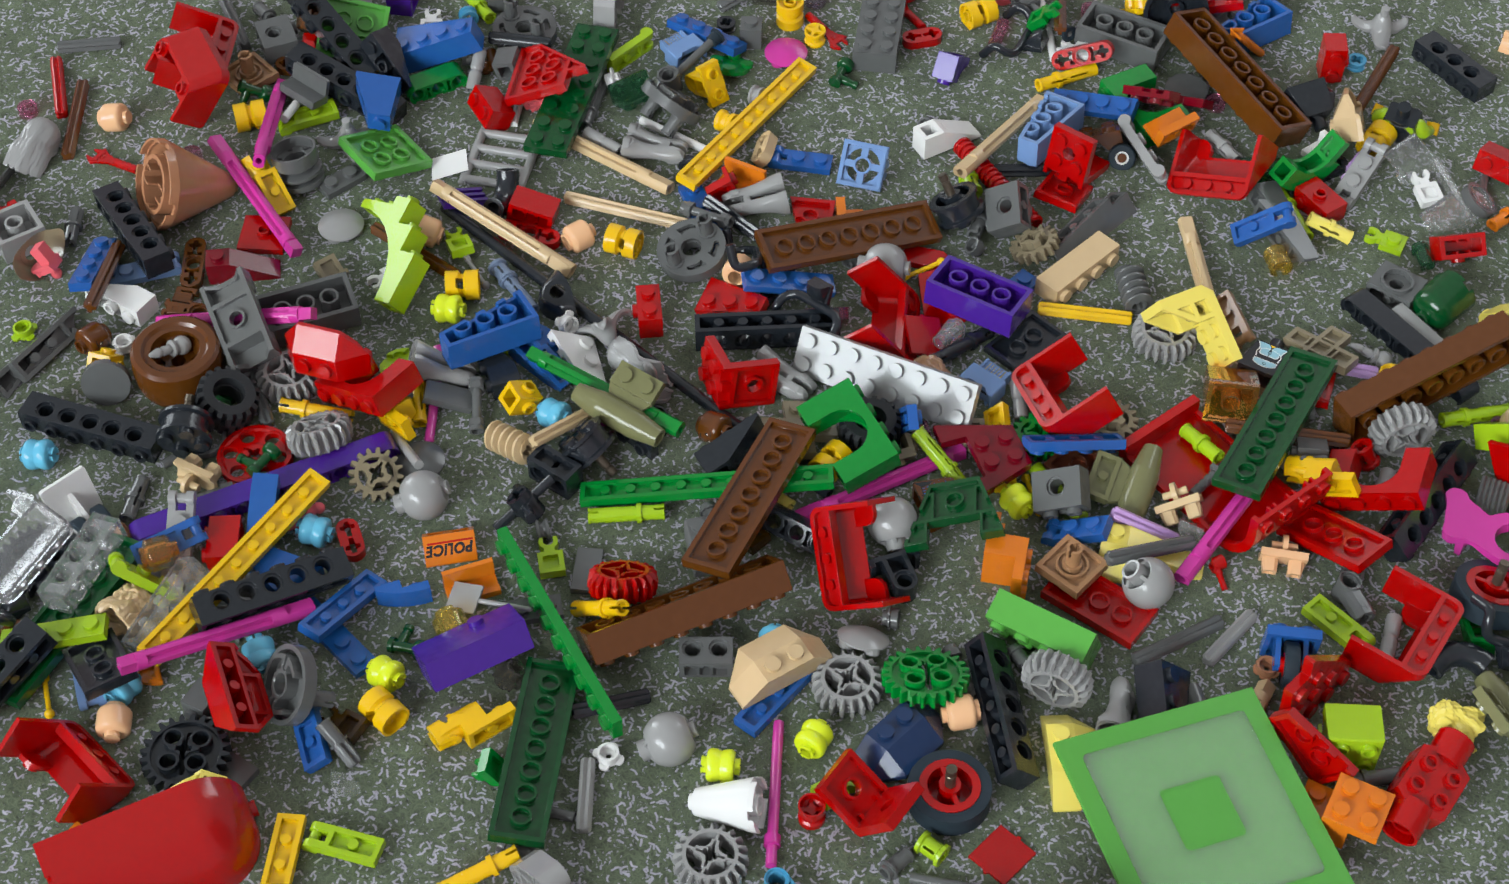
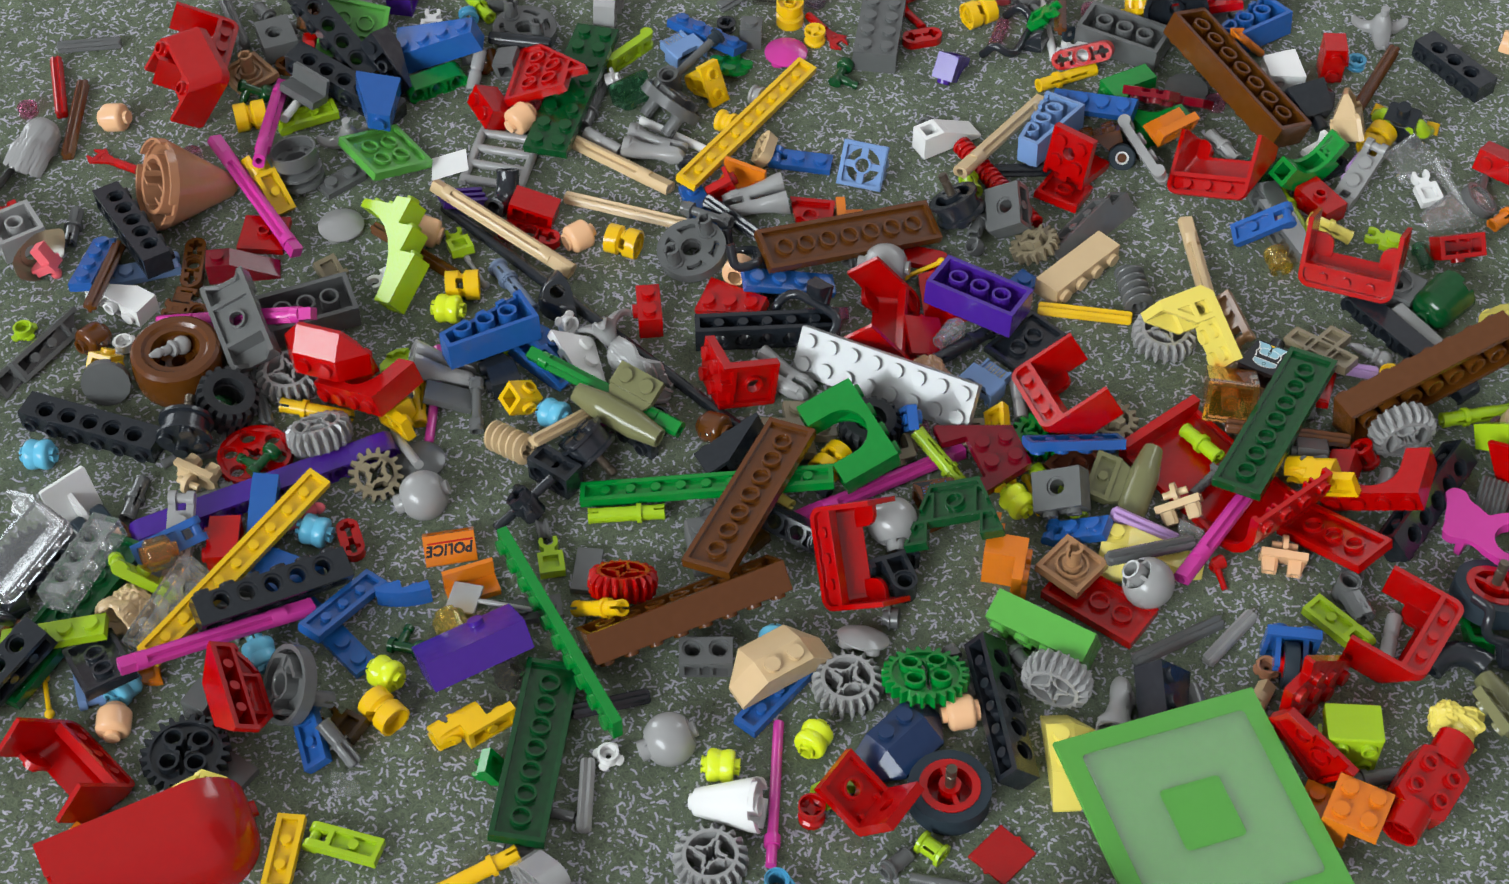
none -> light nougat head [504,101,537,135]
none -> white torso [1260,49,1307,91]
none -> red windscreen [1298,207,1413,304]

